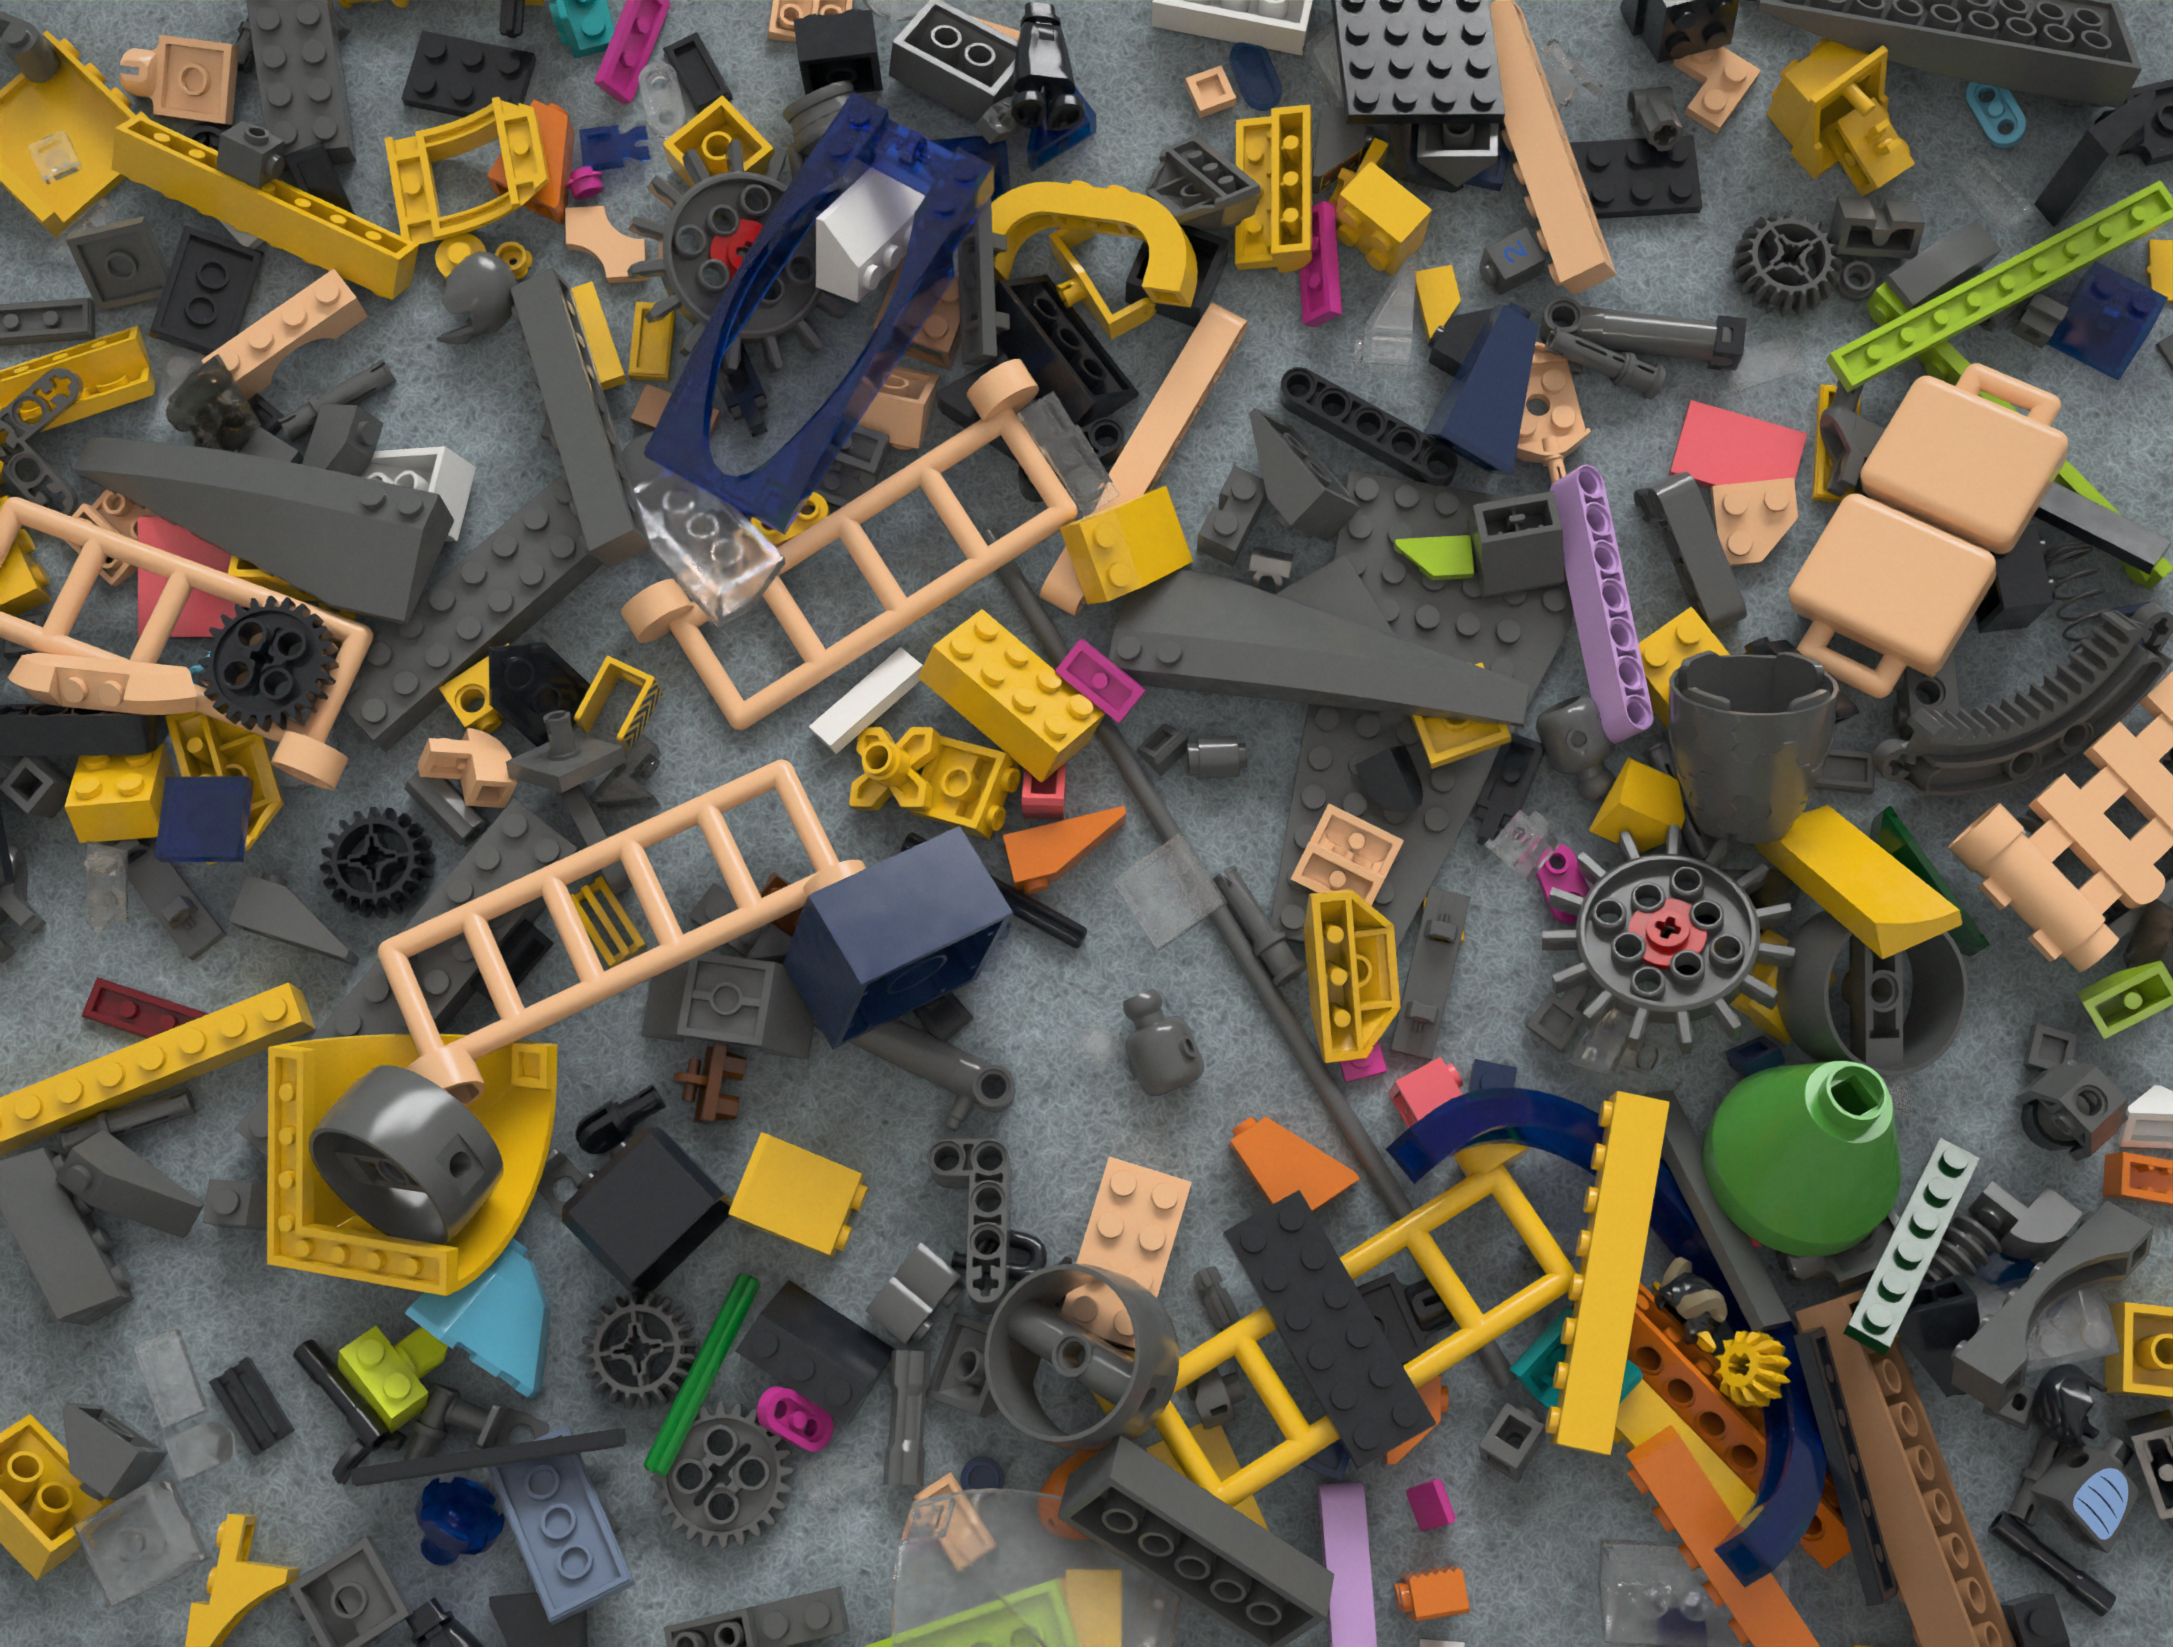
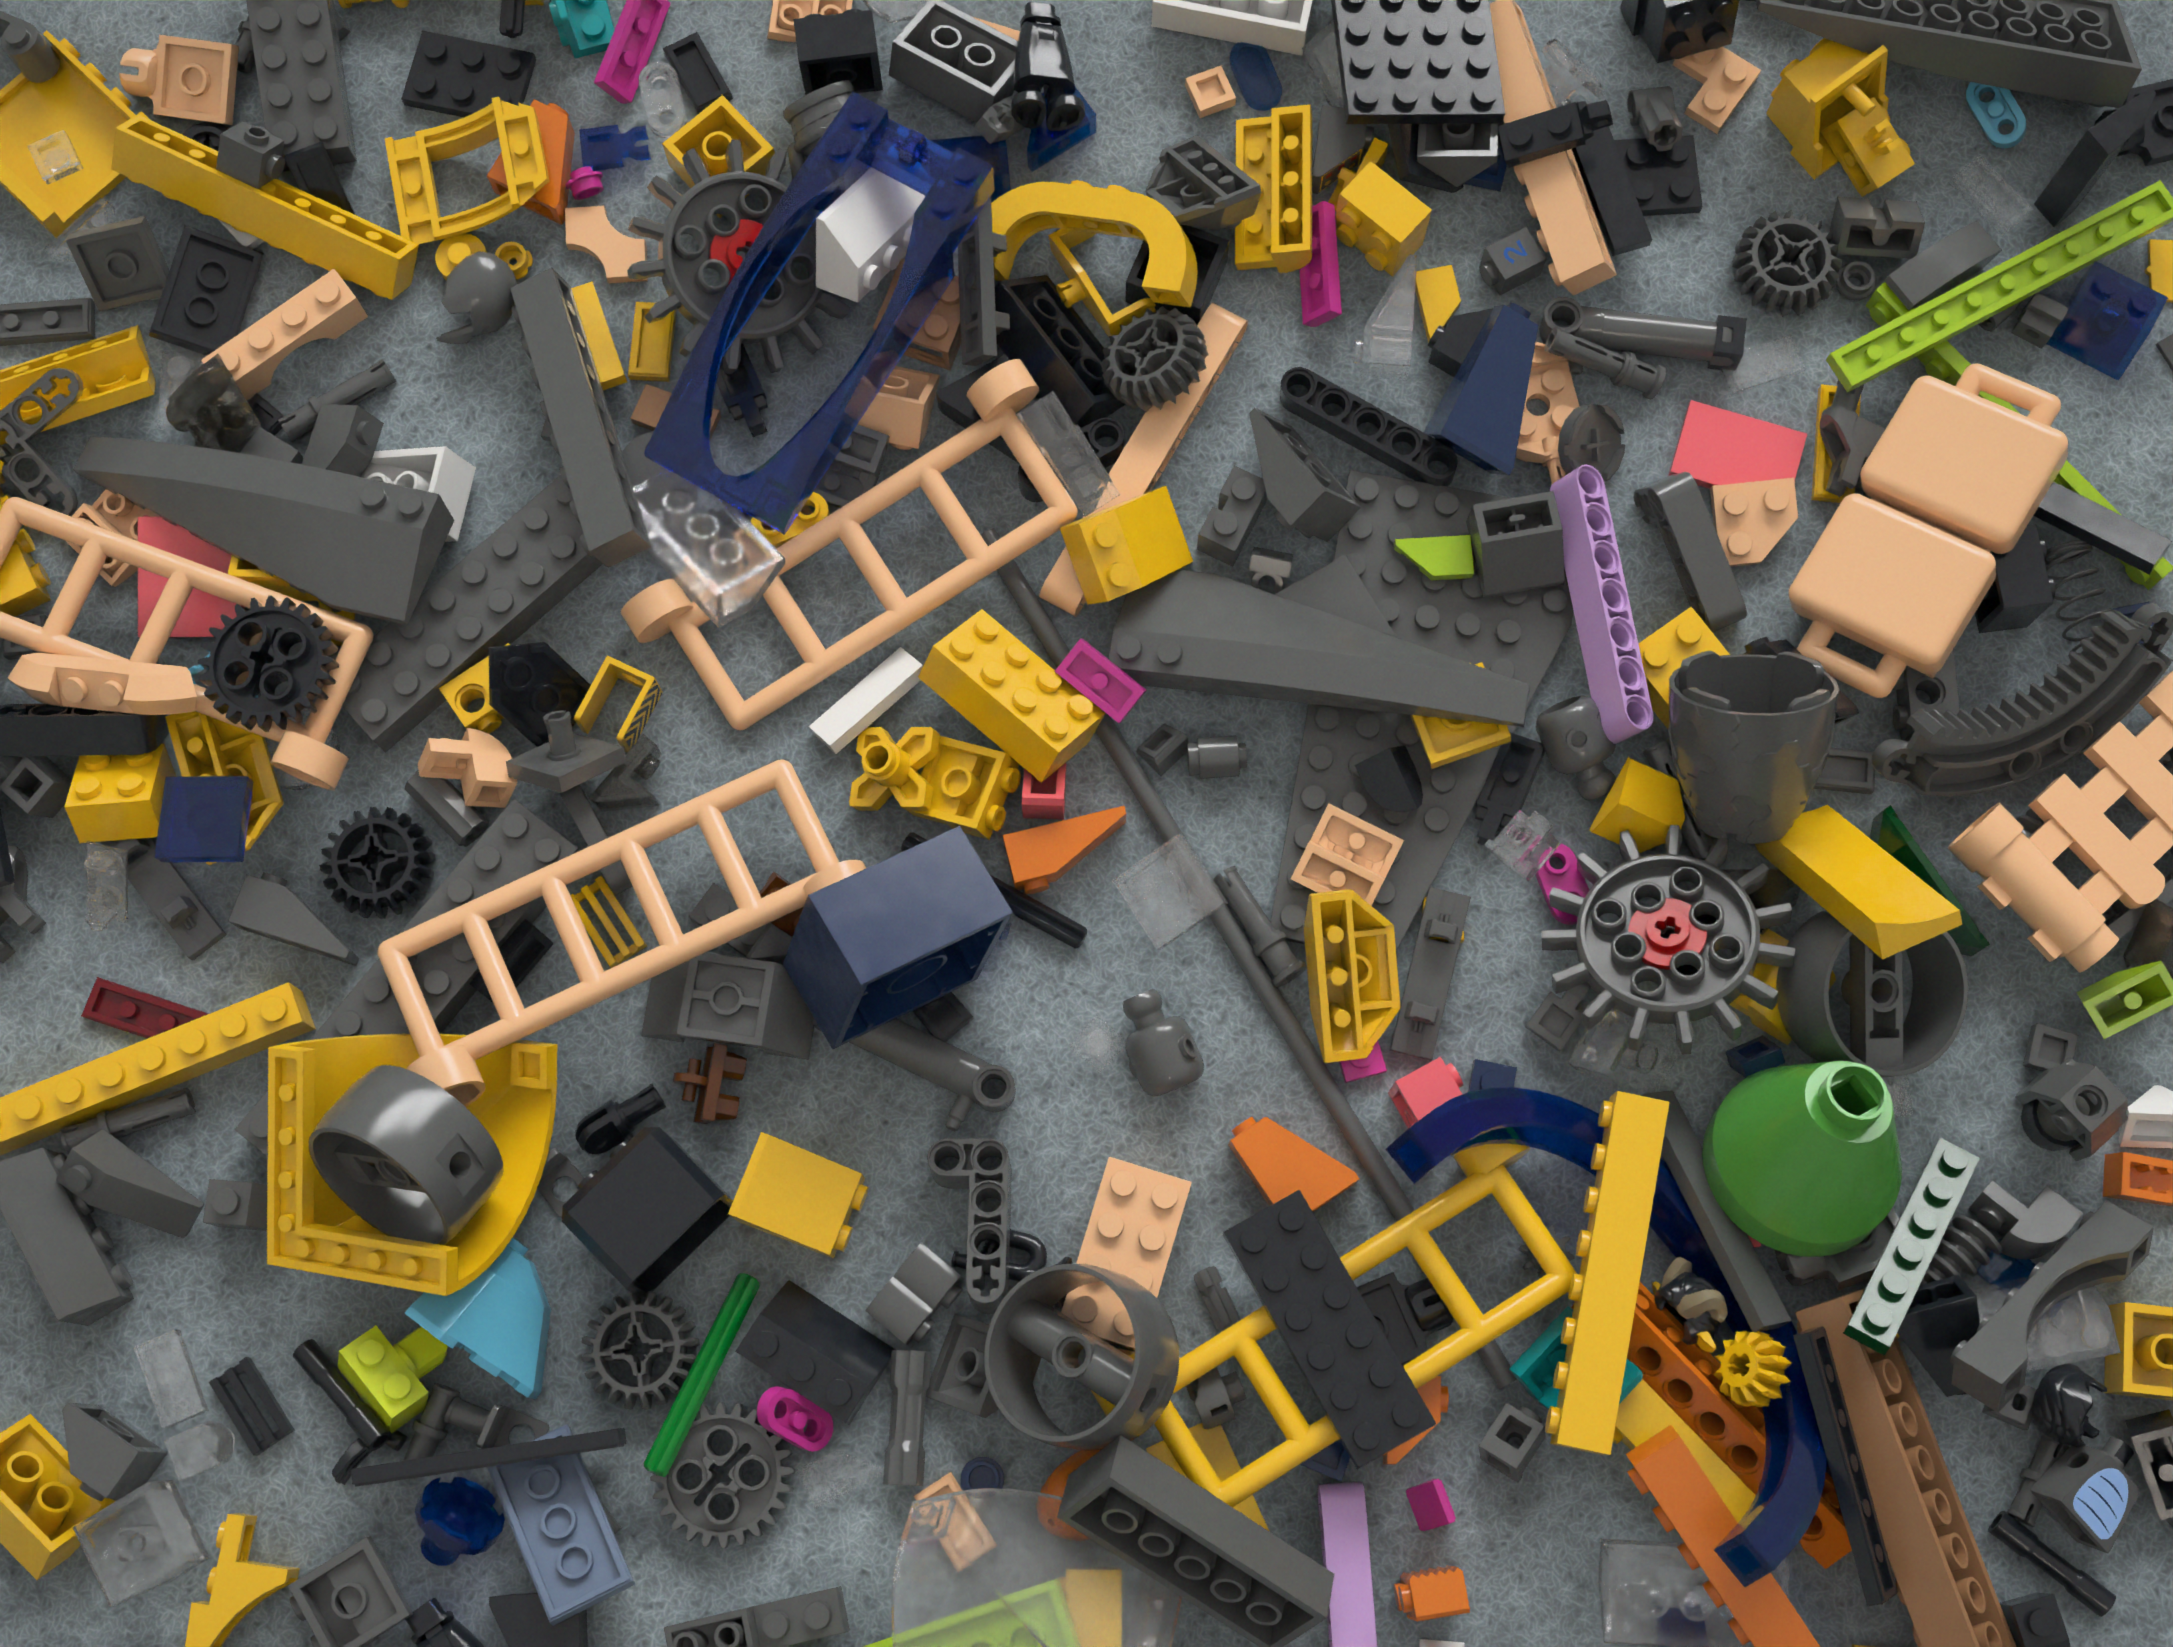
none -> dark grey gear [1100,306,1209,412]
none -> black hinge [1498,100,1613,168]
none -> dark grey tile [1558,404,1625,482]
none -> black tile [1572,126,1652,256]

